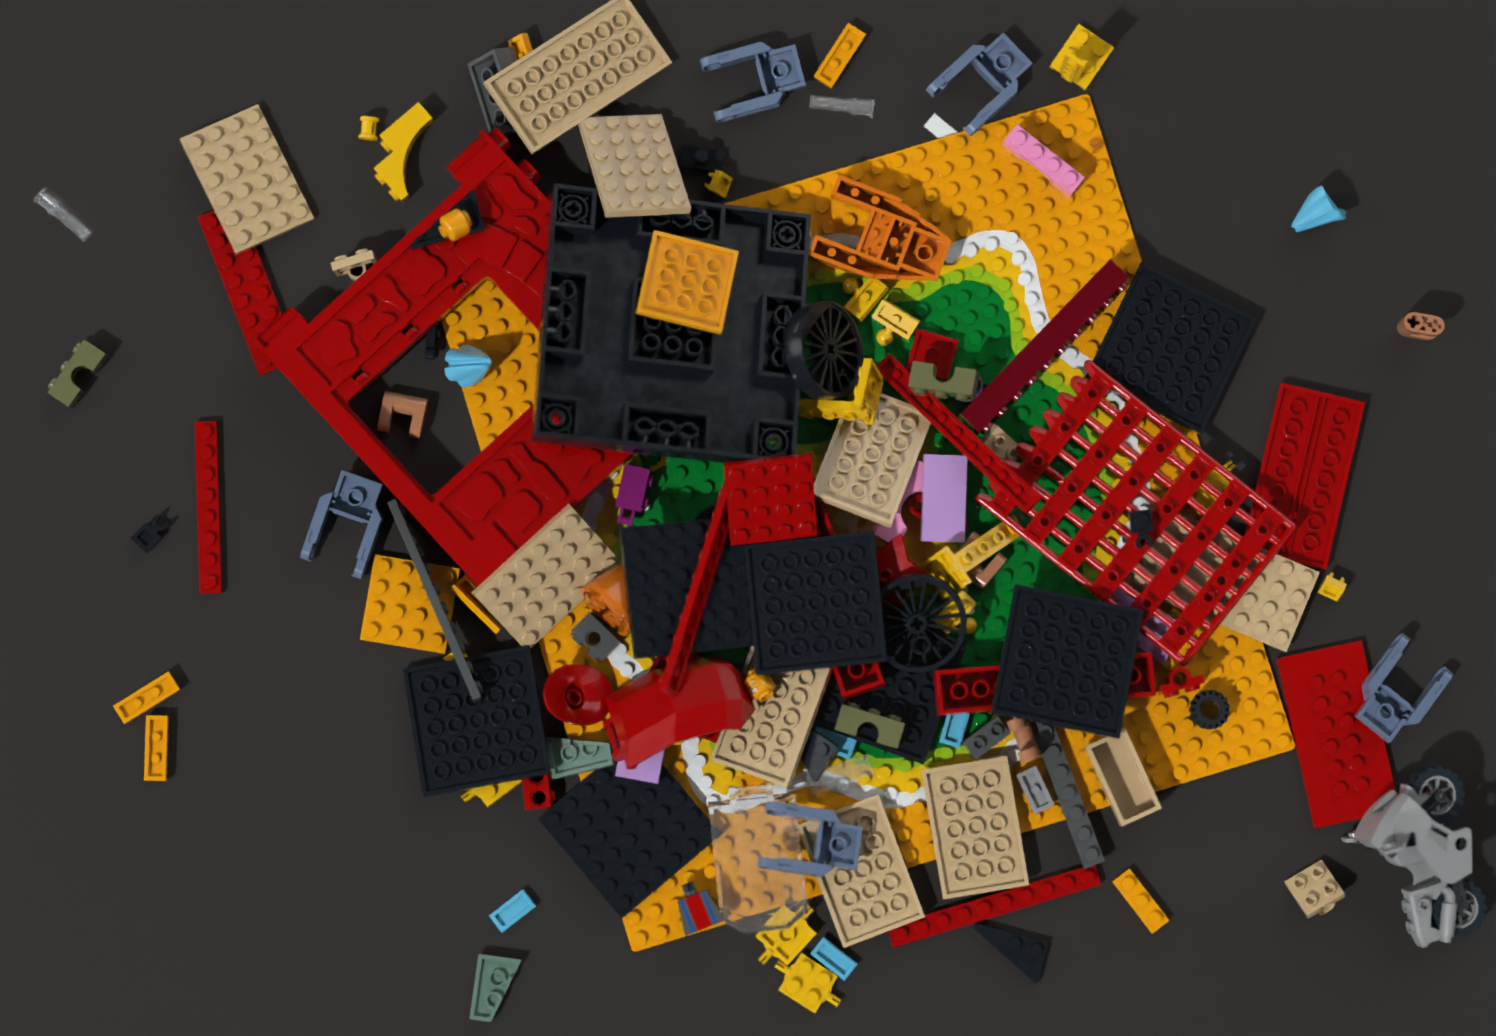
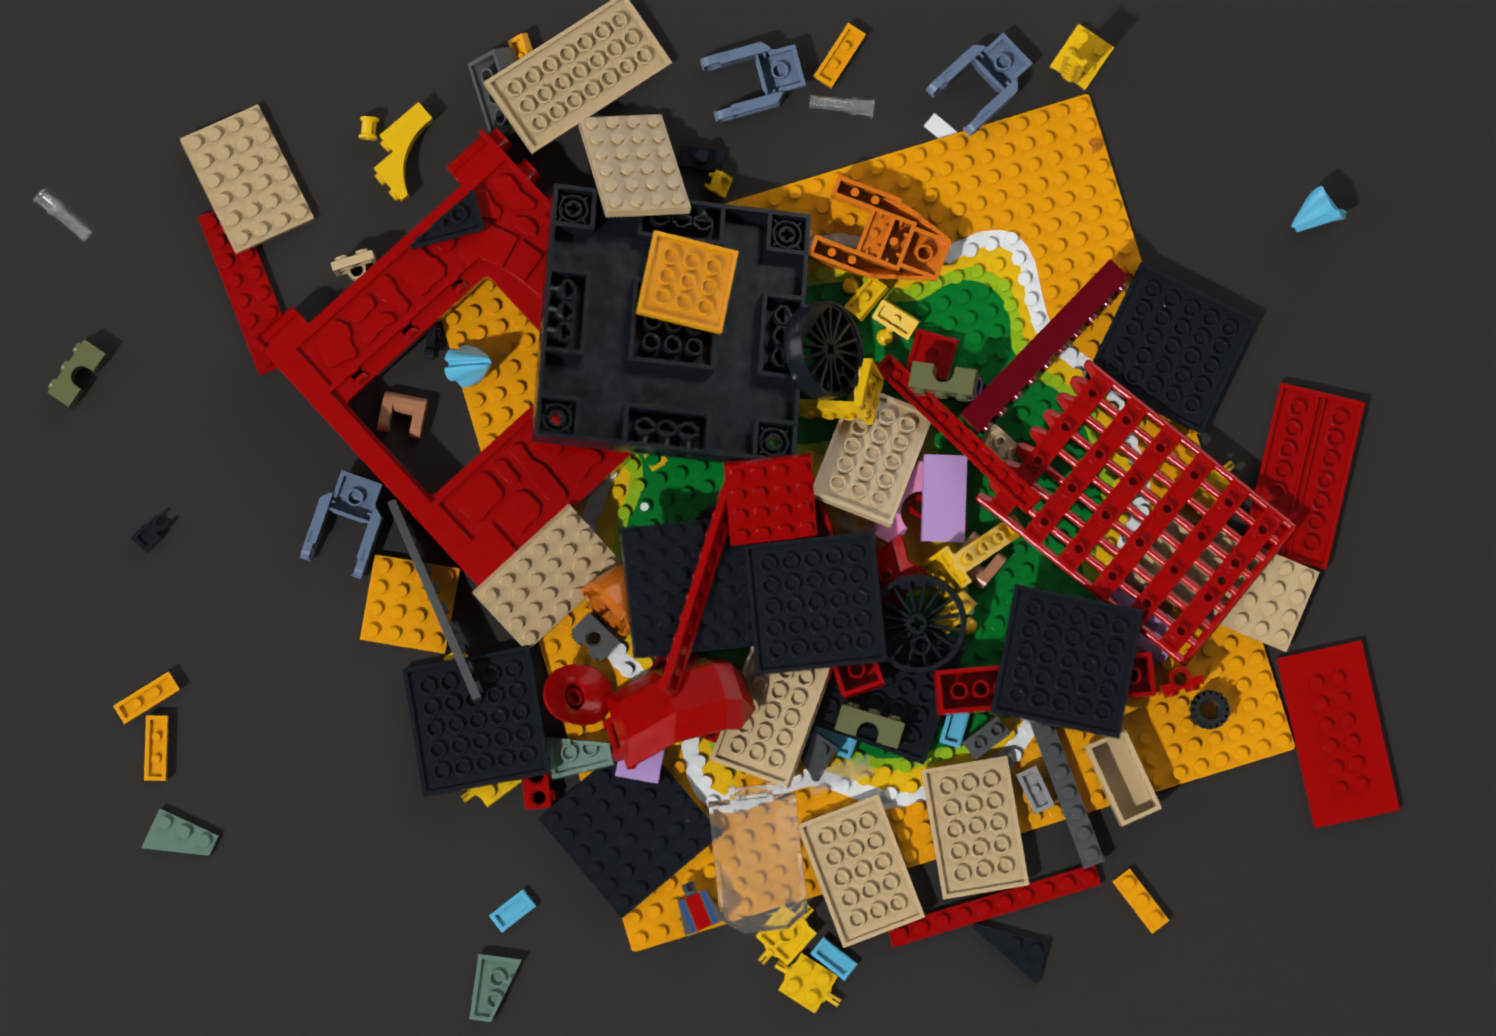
red plate [195,421,222,594] -> none
light orange head [438,209,472,241] -> none
light orange plate [450,575,504,634] -> none
magenta brick [615,464,654,526] -> none
light orange head [743,668,776,702] -> none
sand blue plate [757,801,863,878] -> none
bright pink arch [1002,124,1085,198] -> none
nougat connector [1006,718,1042,763] -> none
black plate [1128,509,1154,549] -> none
tan plate [1284,859,1345,919] -> none
yellow tile [1317,572,1347,602] -> none
light grey piece [1341,765,1487,948] -> none
sand blue plate [1355,633,1453,743] -> none
nougat connector [1397,312,1445,340] -> none
none -> sand green wing [141,809,219,856]

